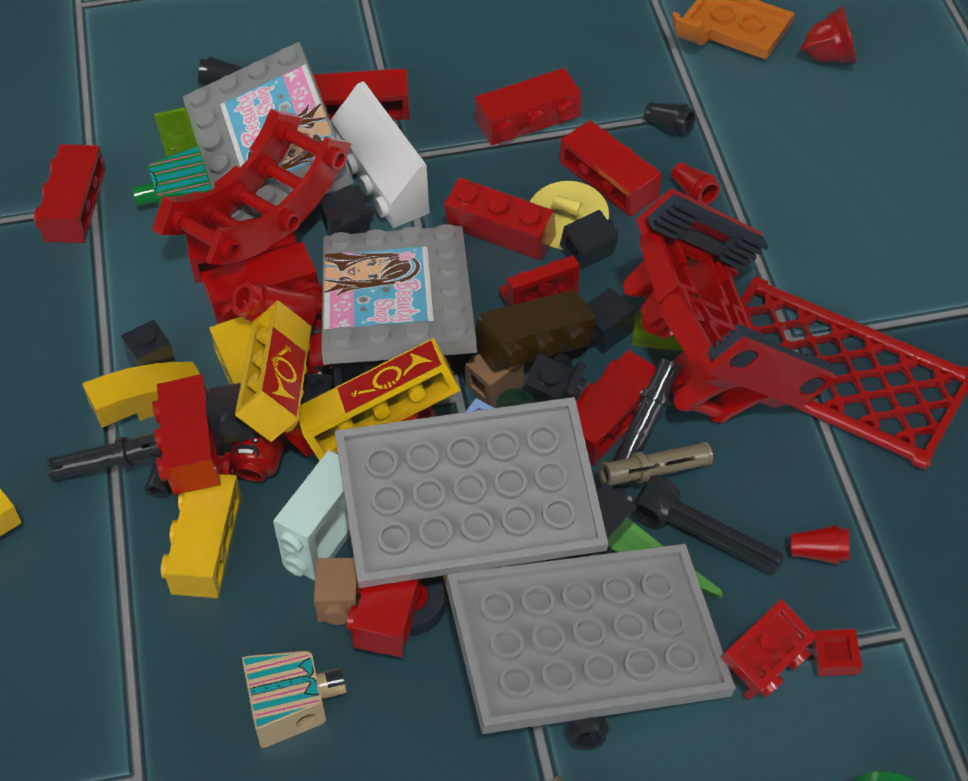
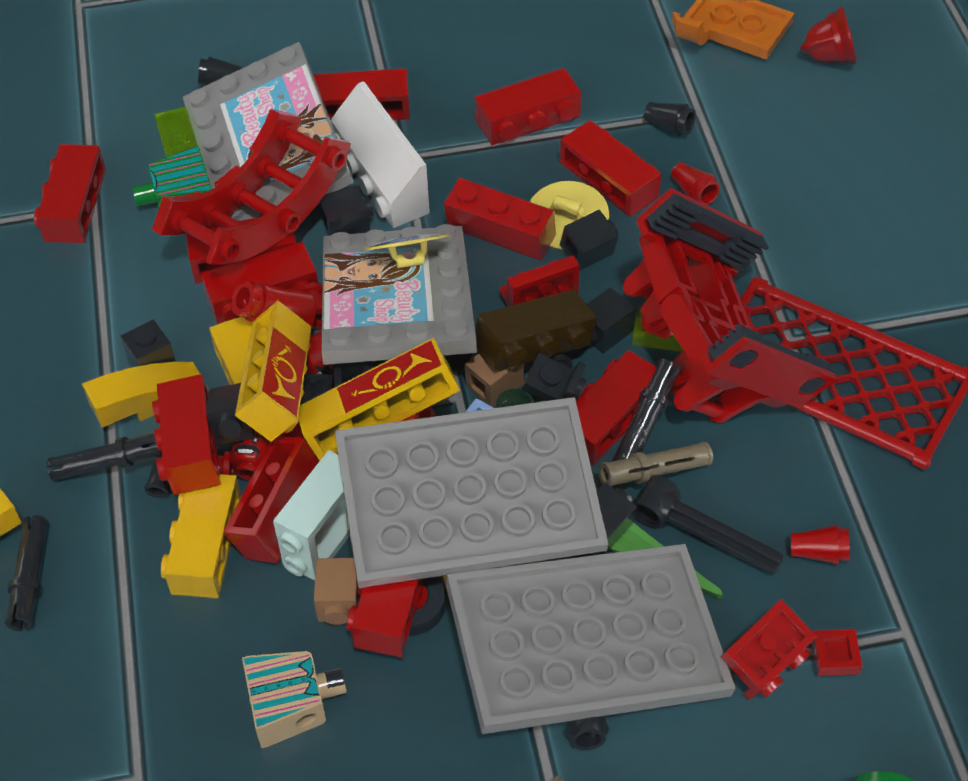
none -> black pin [5,515,49,631]
none -> red brick [223,436,319,563]
none -> light yellow shield [364,233,450,269]

